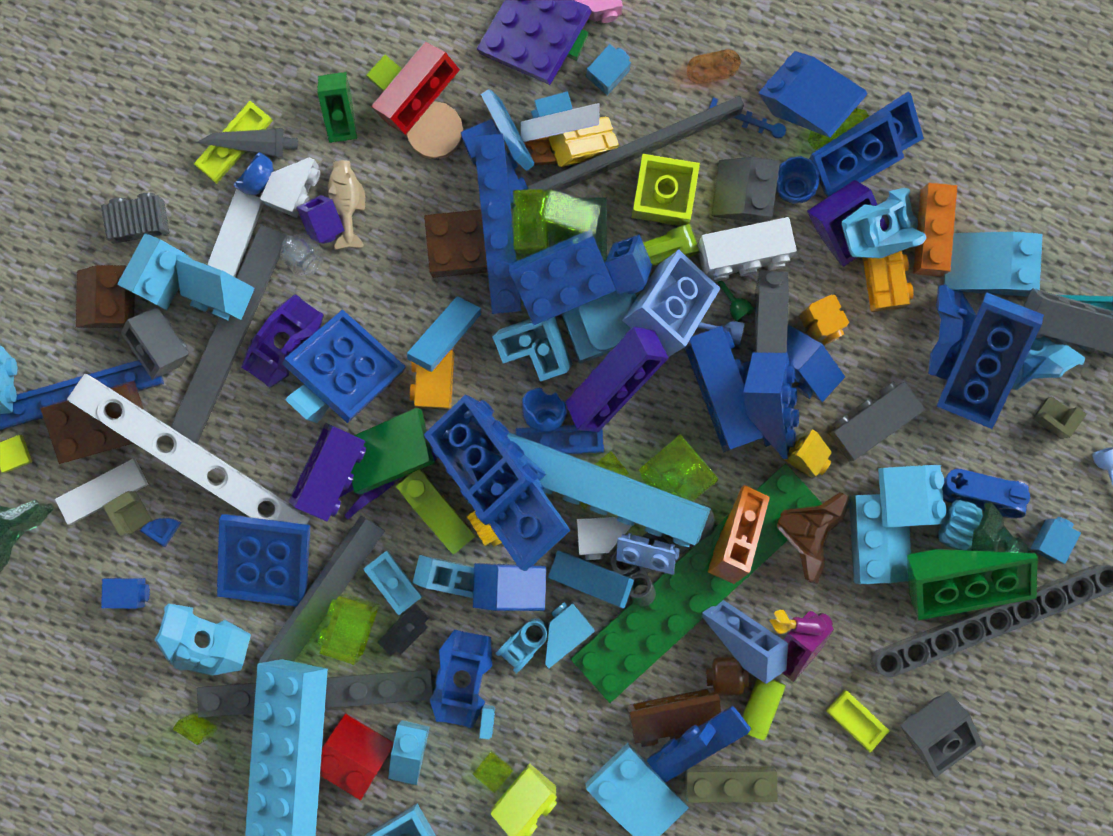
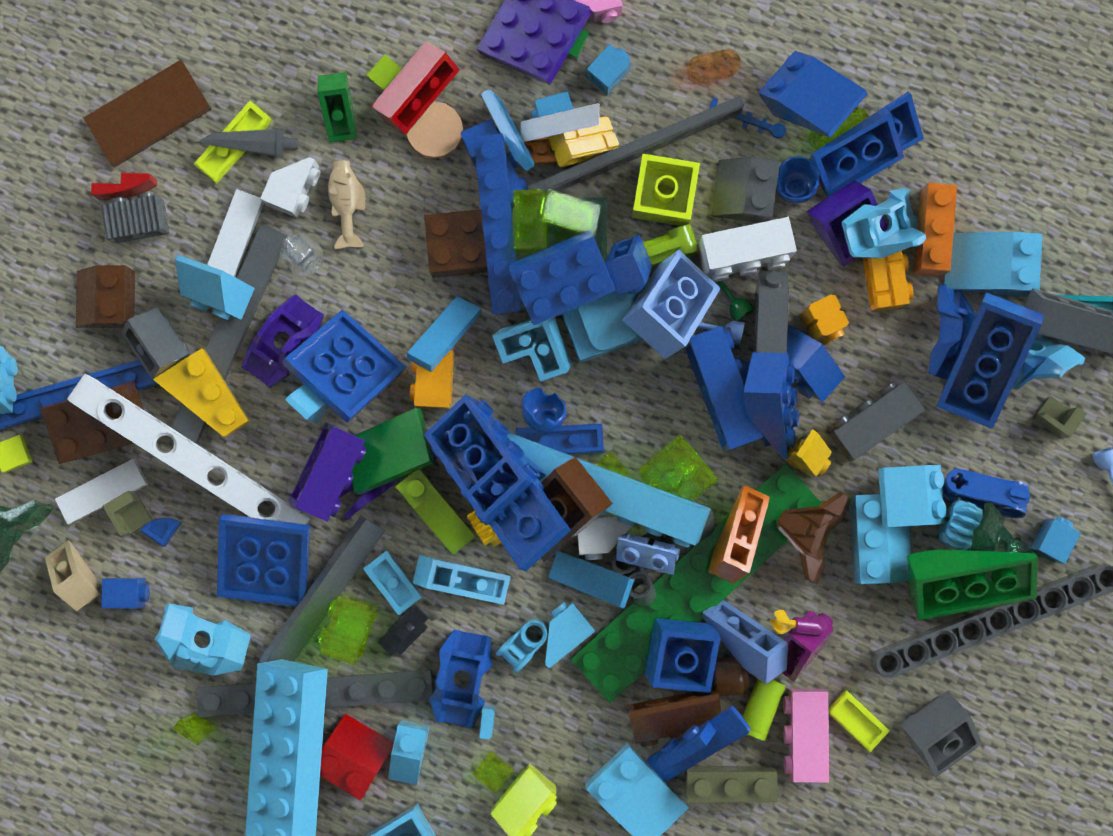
medium azure slope [117,233,193,310] -> none
blue hair [234,152,274,195] -> none
dark purple brick [296,195,345,244] -> none
piece [473,563,546,611] -> none
dark purple brick [565,327,669,432] -> none
none -> tan slope [45,540,101,611]
none -> reddish brown tile [83,60,212,168]
none -> red slope [91,173,157,200]
none -> yellow wing [153,348,250,437]
none -> reddish brown slope [541,457,613,562]
none -> blue brick [645,618,721,693]
none -> bright pink brick [783,689,829,783]

